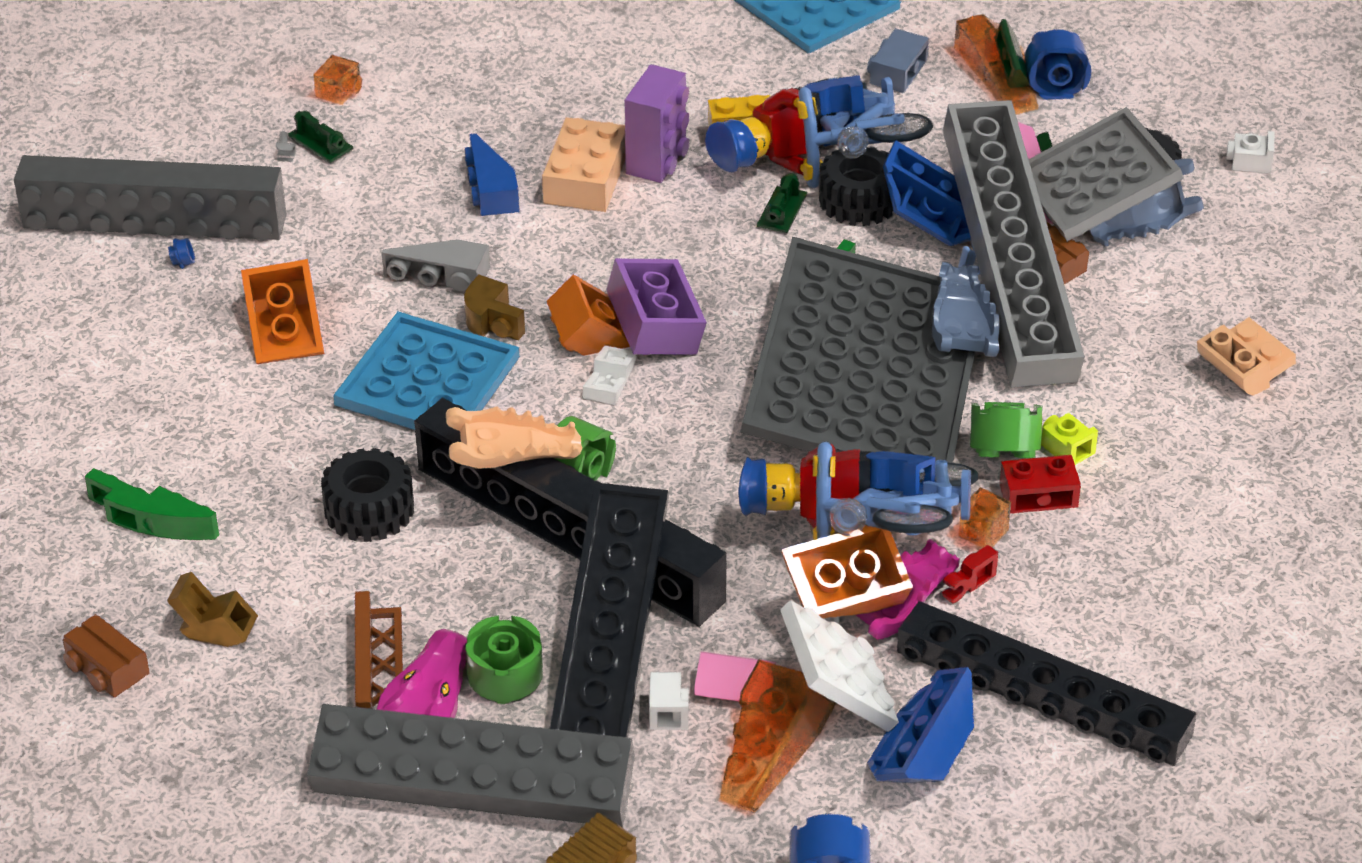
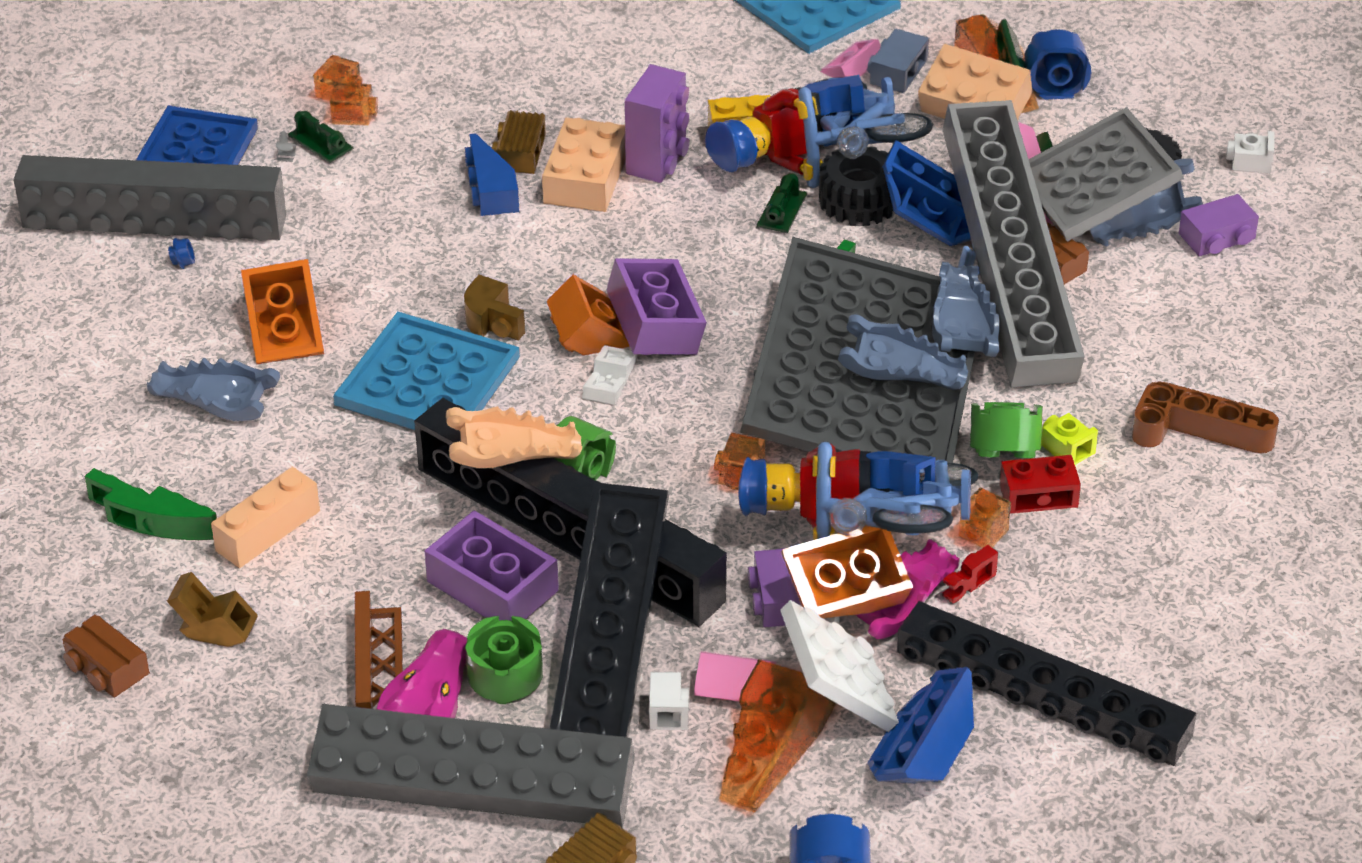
black tyre [321,448,414,542] -> none
light grey slope [381,239,490,292] -> none
light nougat brick [1197,317,1296,396] -> none
none -> blue plate [136,105,258,165]
none -> sand blue animal [147,358,280,421]
none -> light nougat brick [211,466,320,568]
none -> clear orange brick [330,82,378,126]
none -> medium lavender brick [424,510,559,620]
none -> pearl gold brick [492,110,546,174]
none -> clear orange brick [714,433,765,490]
none -> medium lavender brick [748,549,801,627]
none -> bright pink slope [820,39,881,78]
none -> sand blue animal [838,314,968,390]
none -> light nougat brick [918,44,1032,120]
none -> dark orange beam [1132,381,1279,454]
none -> medium lavender brick [1178,194,1259,256]

